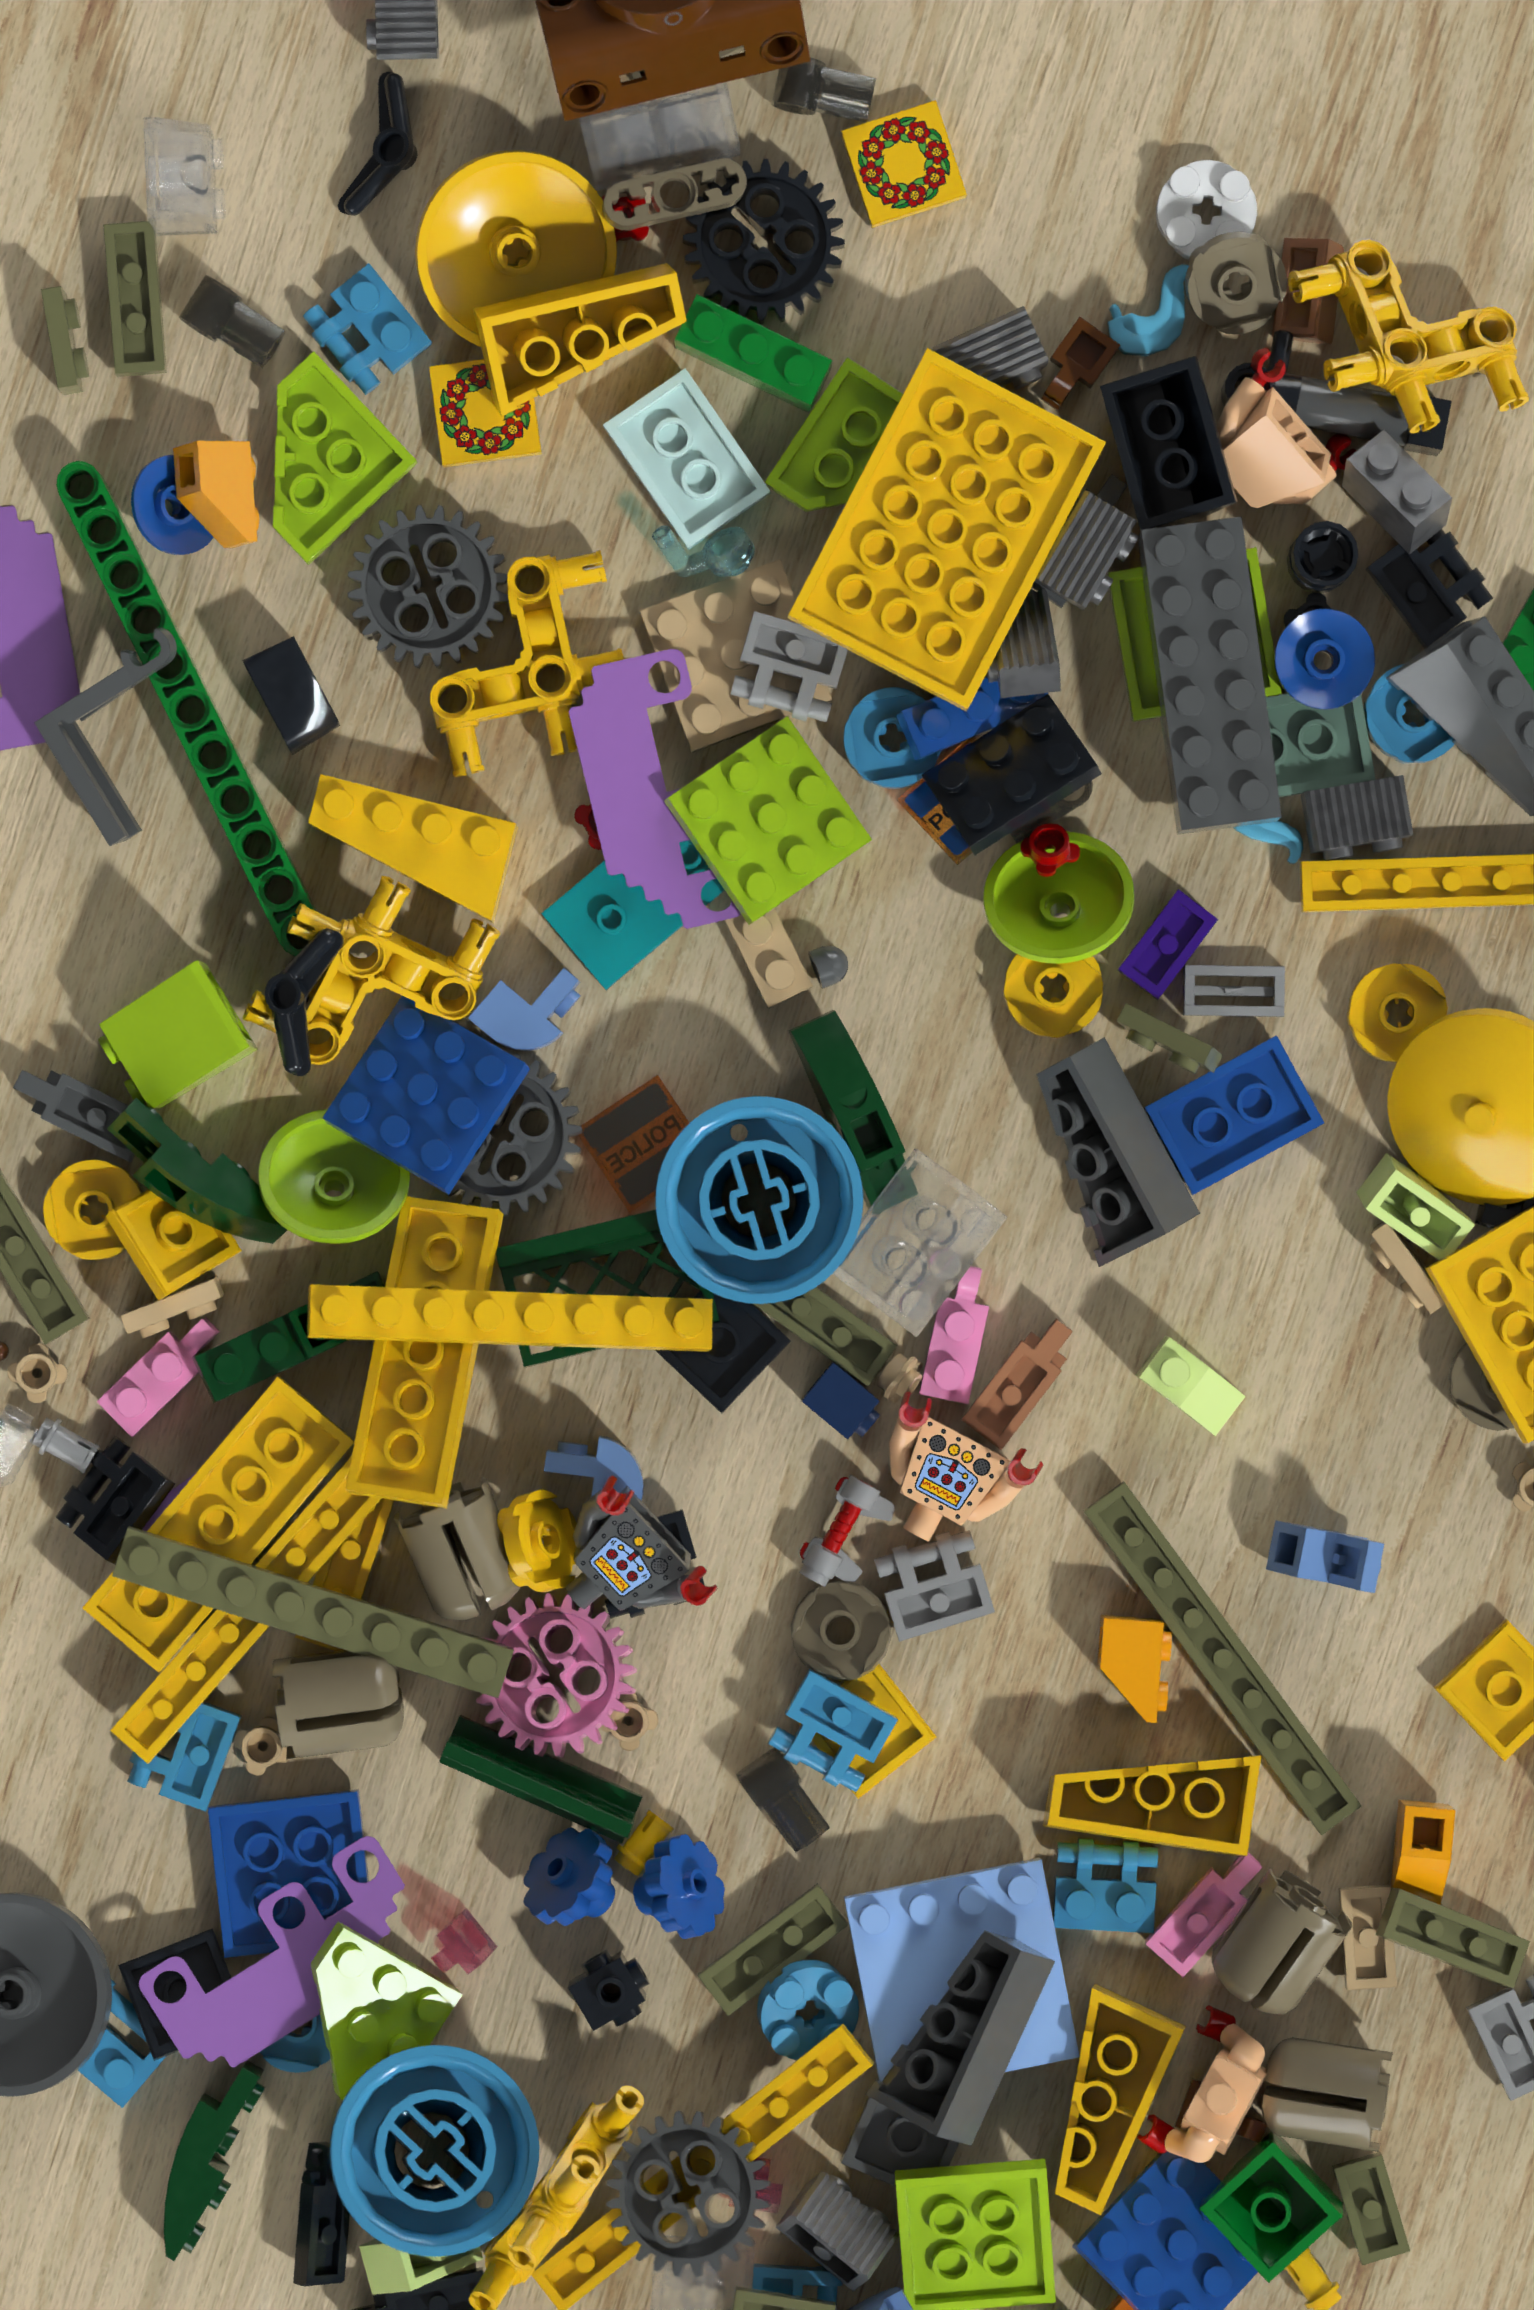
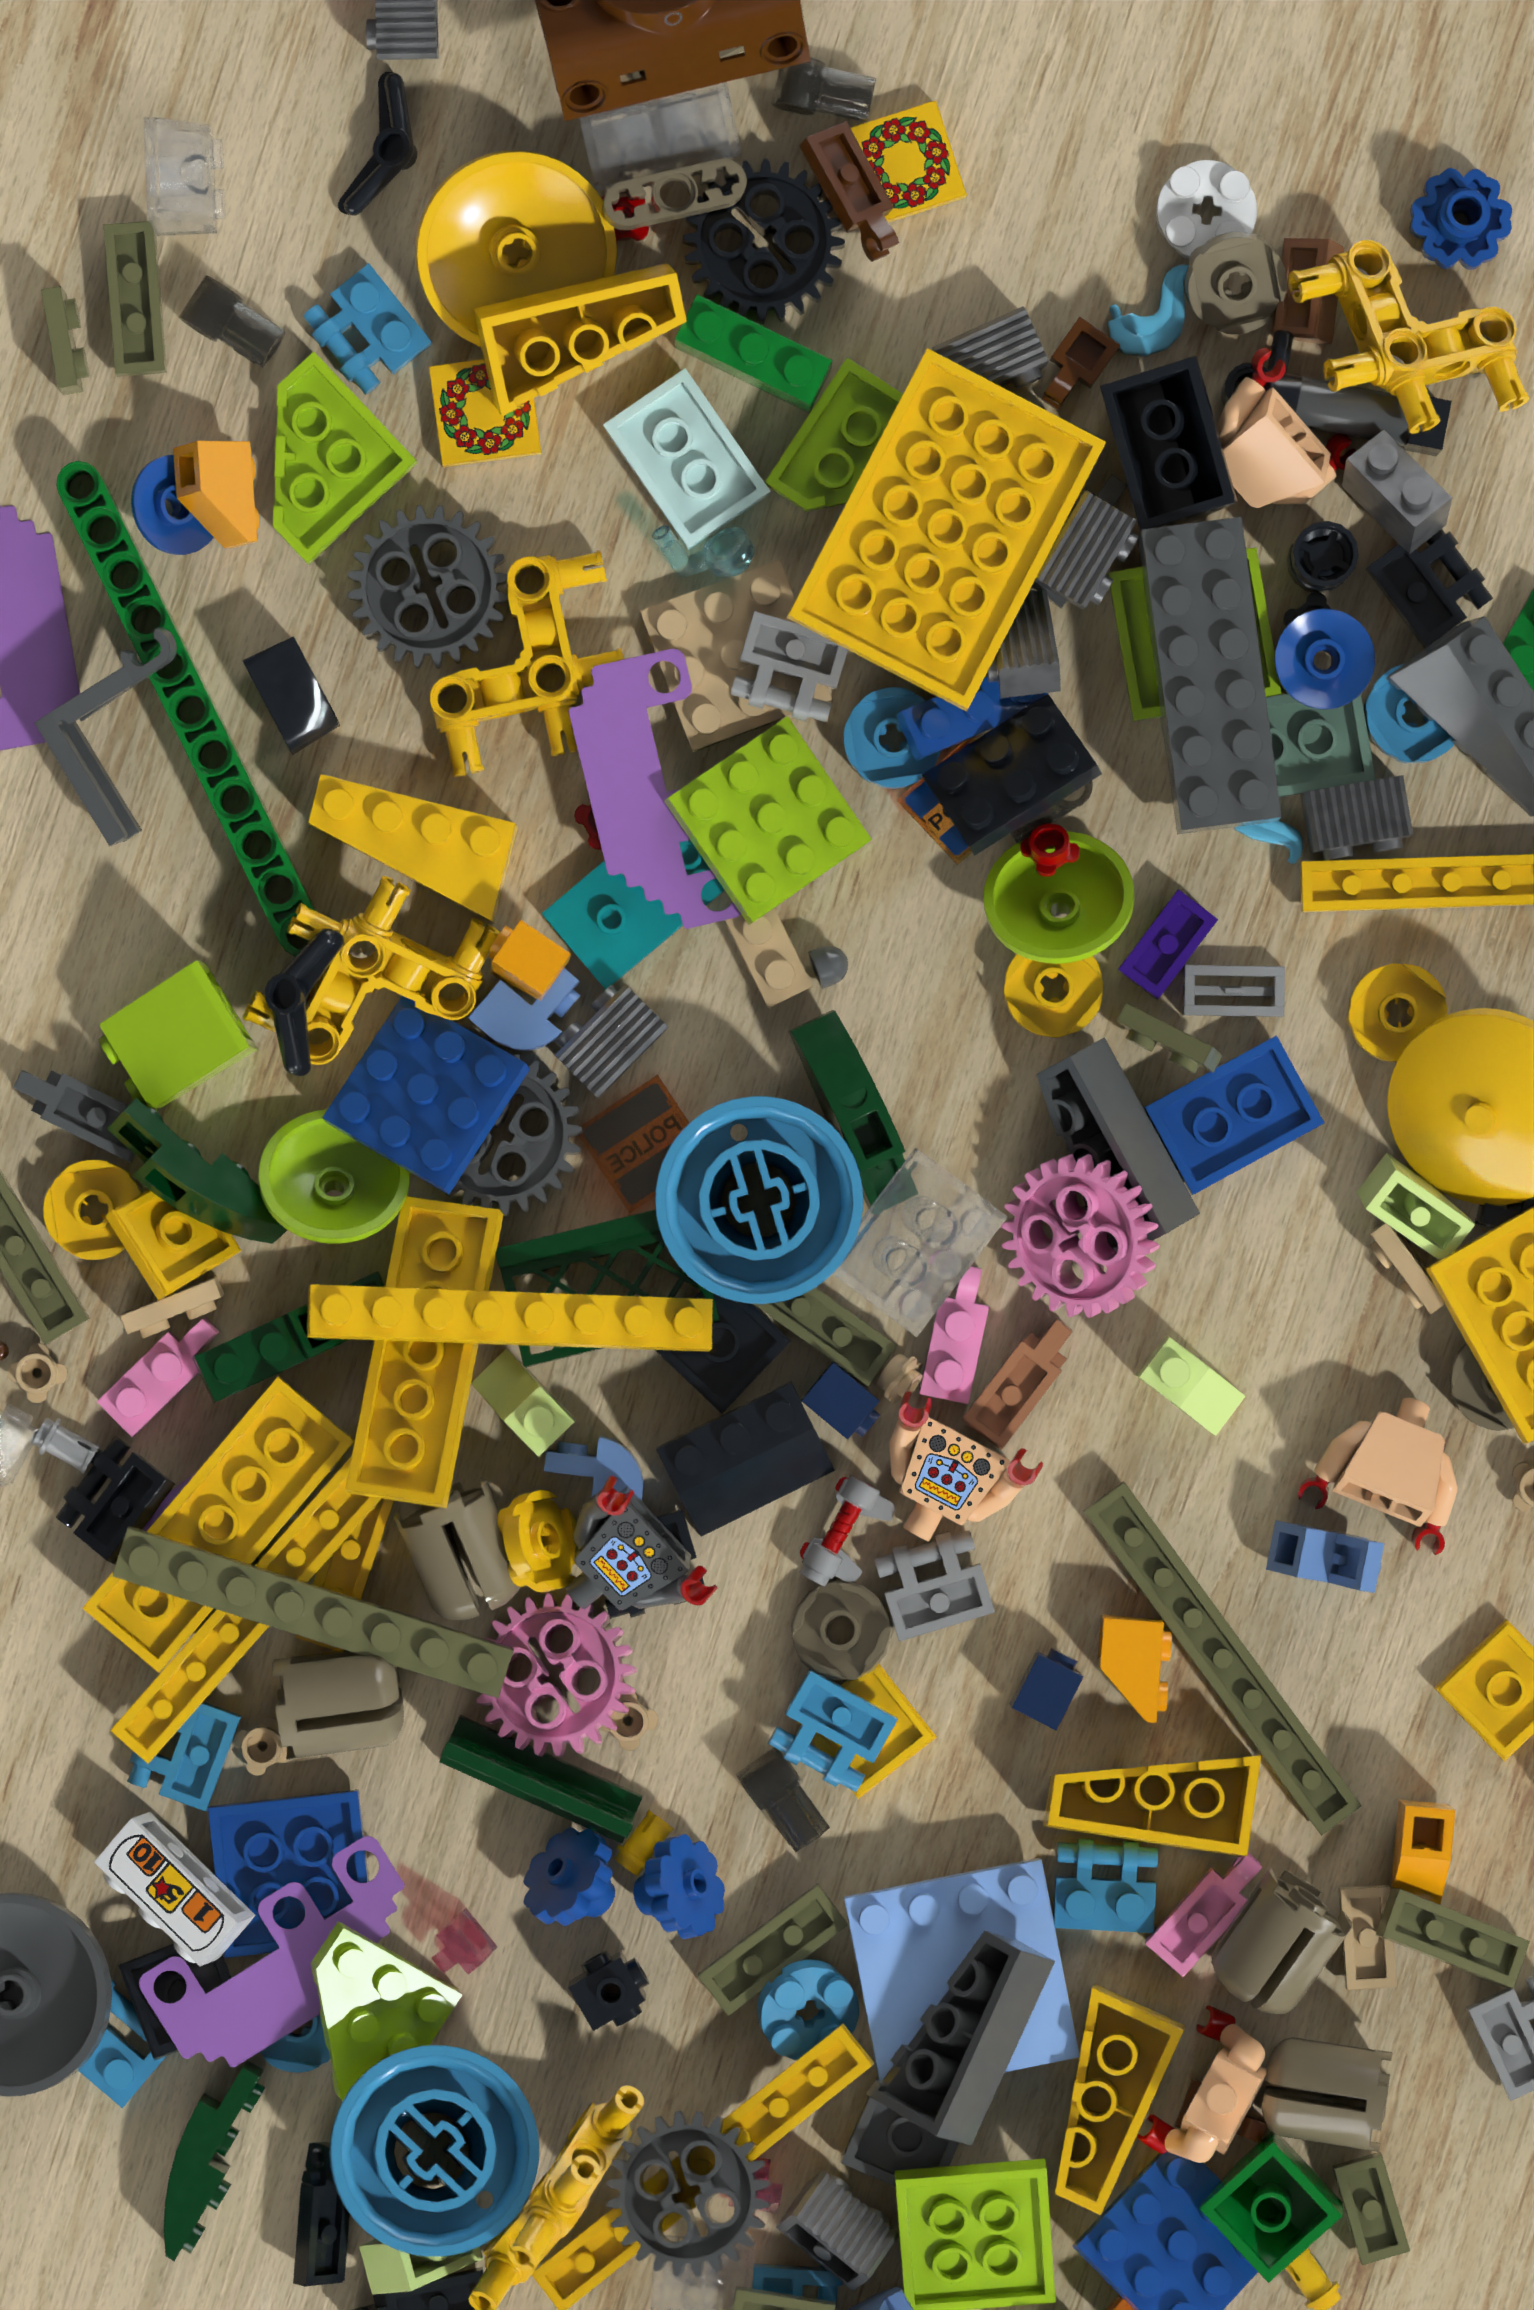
none -> brick [94,1812,256,1966]
none -> yellowish green slope [471,1349,576,1457]
none -> light orange slope [488,920,571,1001]
none -> flat silver brick [555,984,669,1099]
none -> black slope [656,1381,835,1537]
none -> reddish brown plate [799,121,899,262]
none -> bright pink gear [1001,1154,1159,1318]
none -> dark blue brick [1009,1648,1084,1731]
none -> light nougat torso [1298,1398,1458,1555]
none -> blue plant [1409,168,1512,270]

